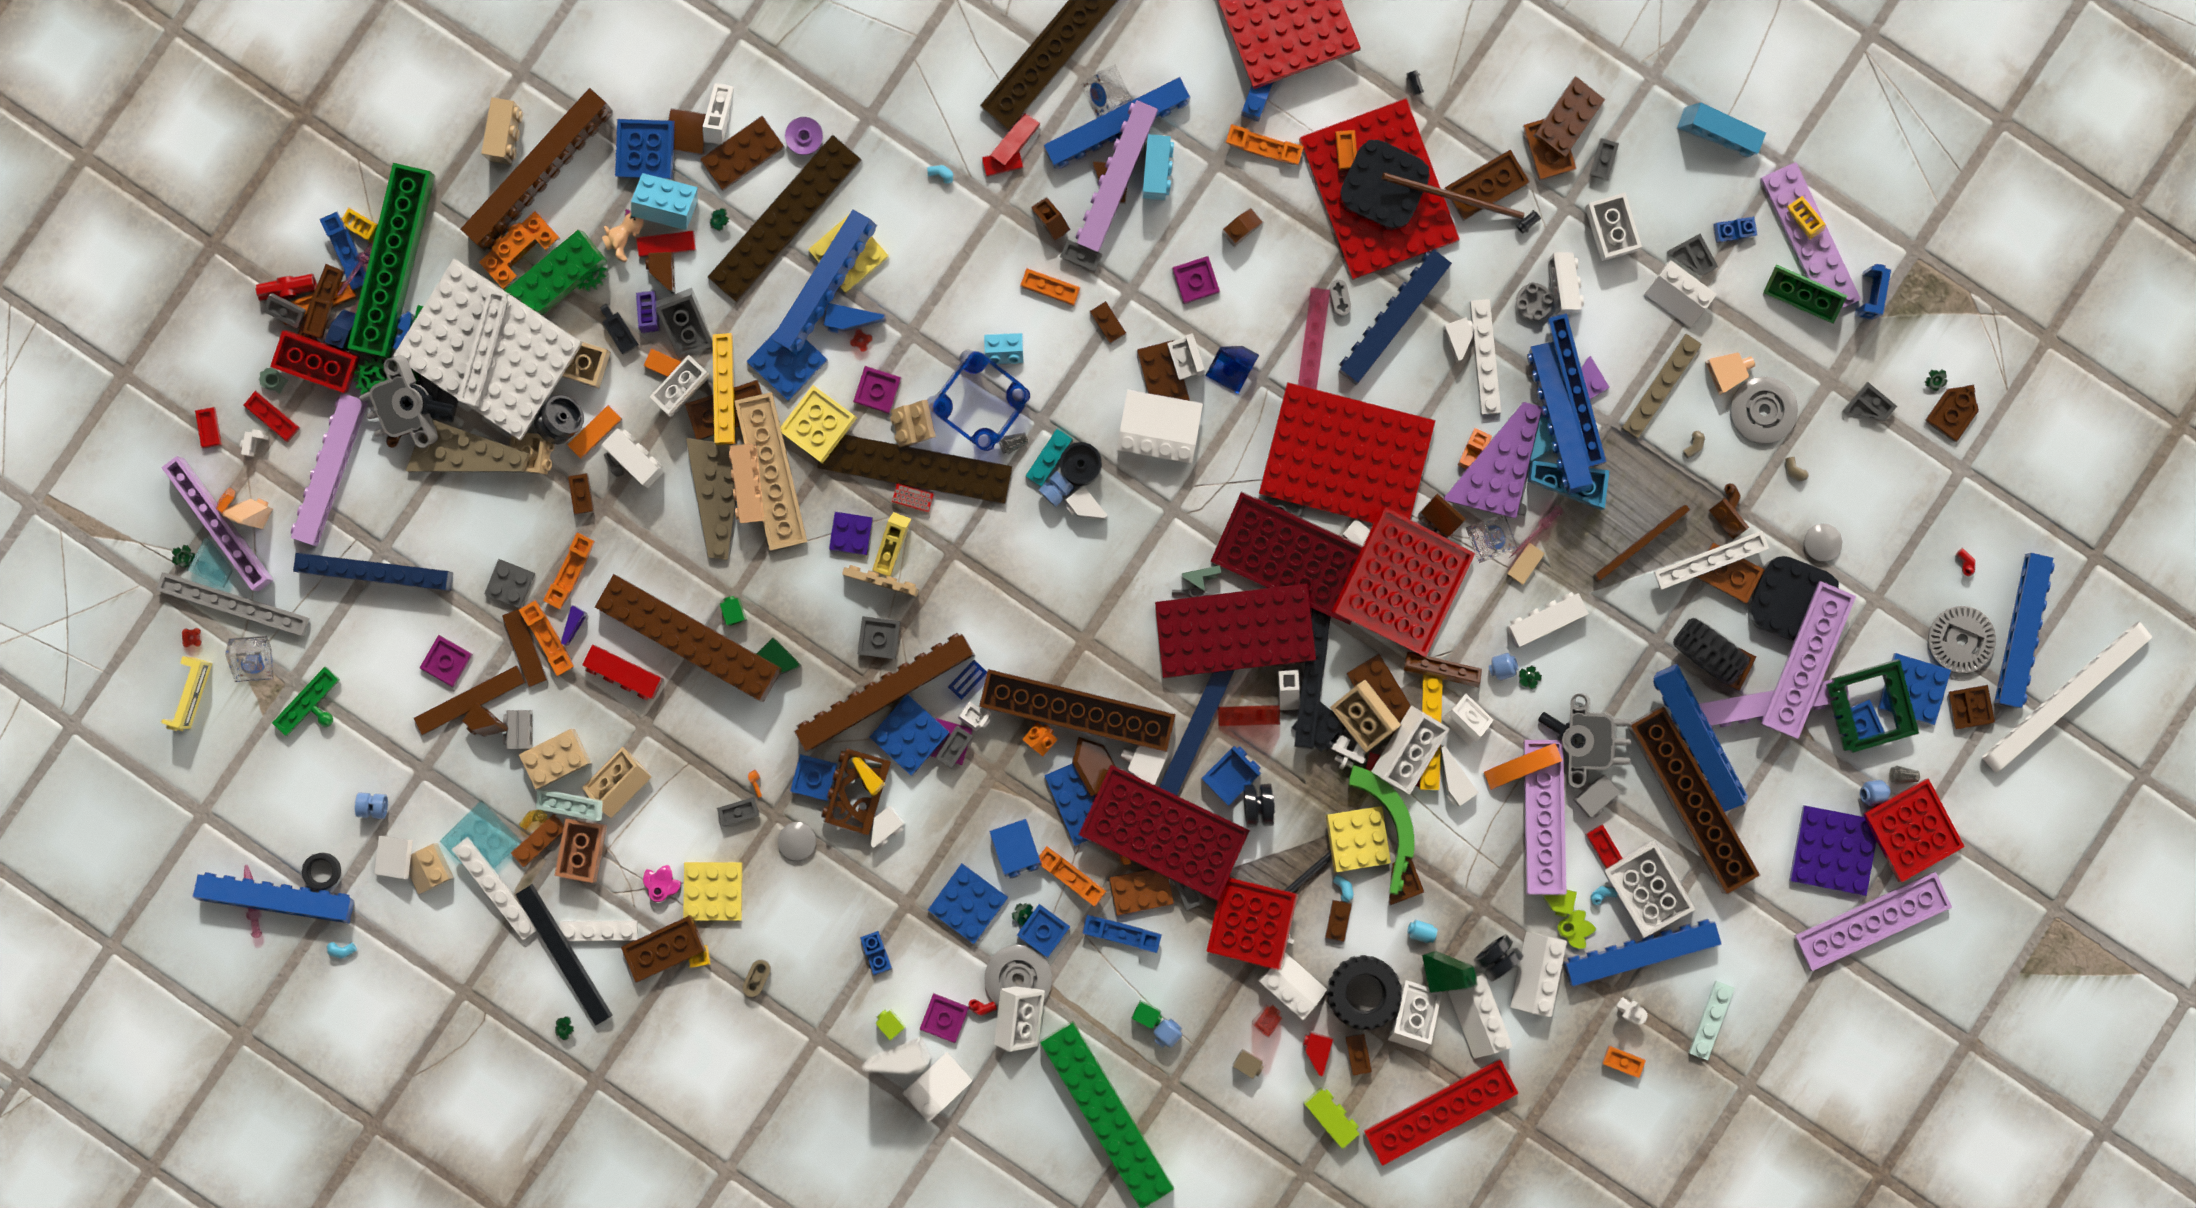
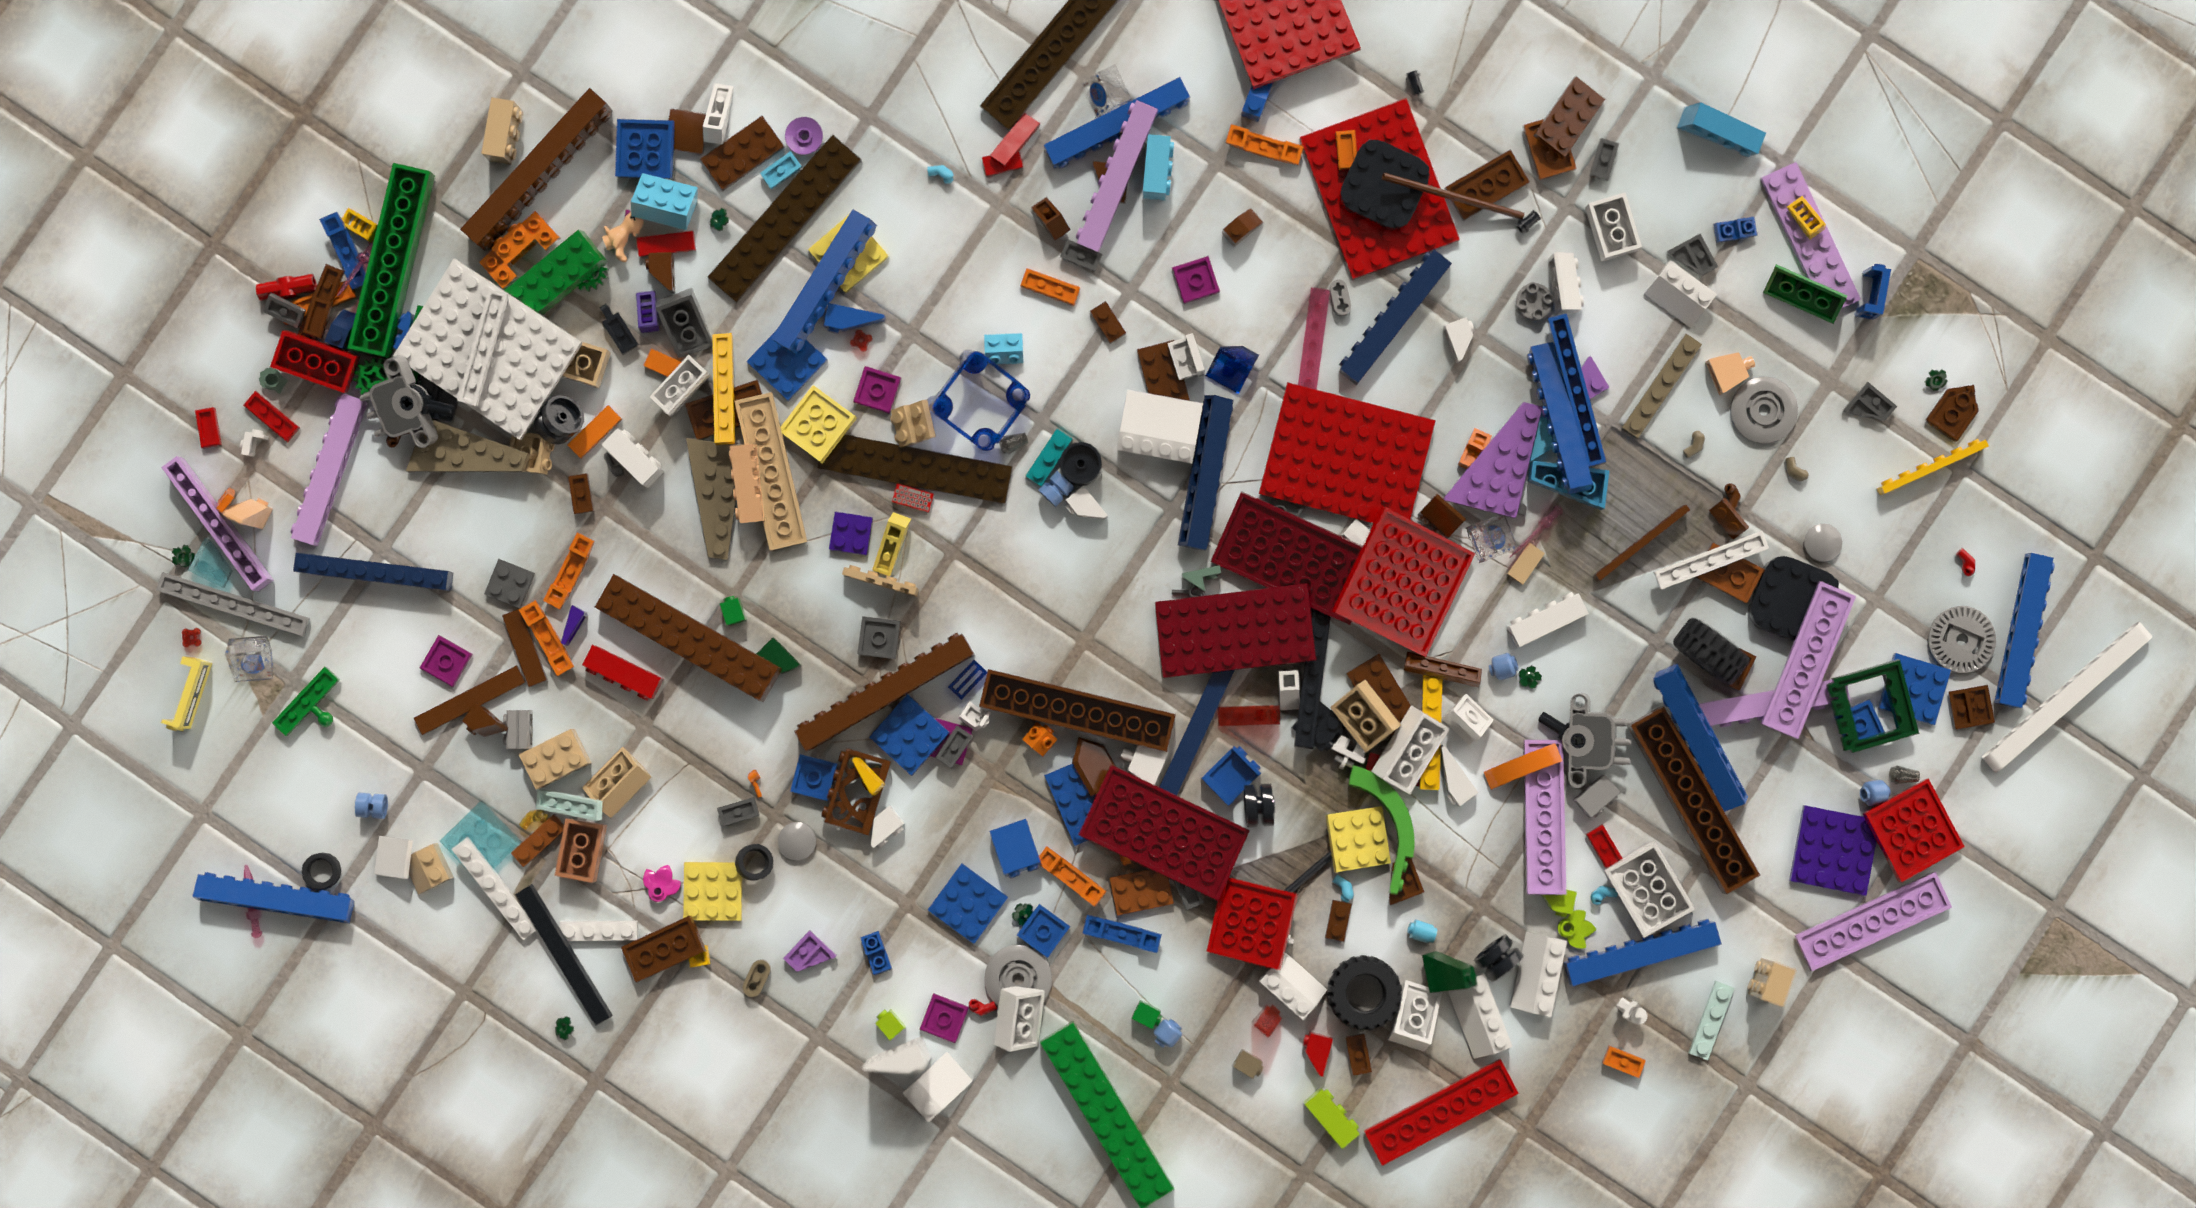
medium azure arm [327,942,357,959] -> none
white plate [1470,299,1501,415] -> none
none -> black tyre [735,844,774,881]
none -> medium azure plate [760,151,802,190]
none -> medium lavender wing [783,930,837,972]
none -> dark blue brick [1178,395,1234,550]
none -> tan brick [1747,958,1796,1007]
none -> yellow plate [1877,439,1989,495]

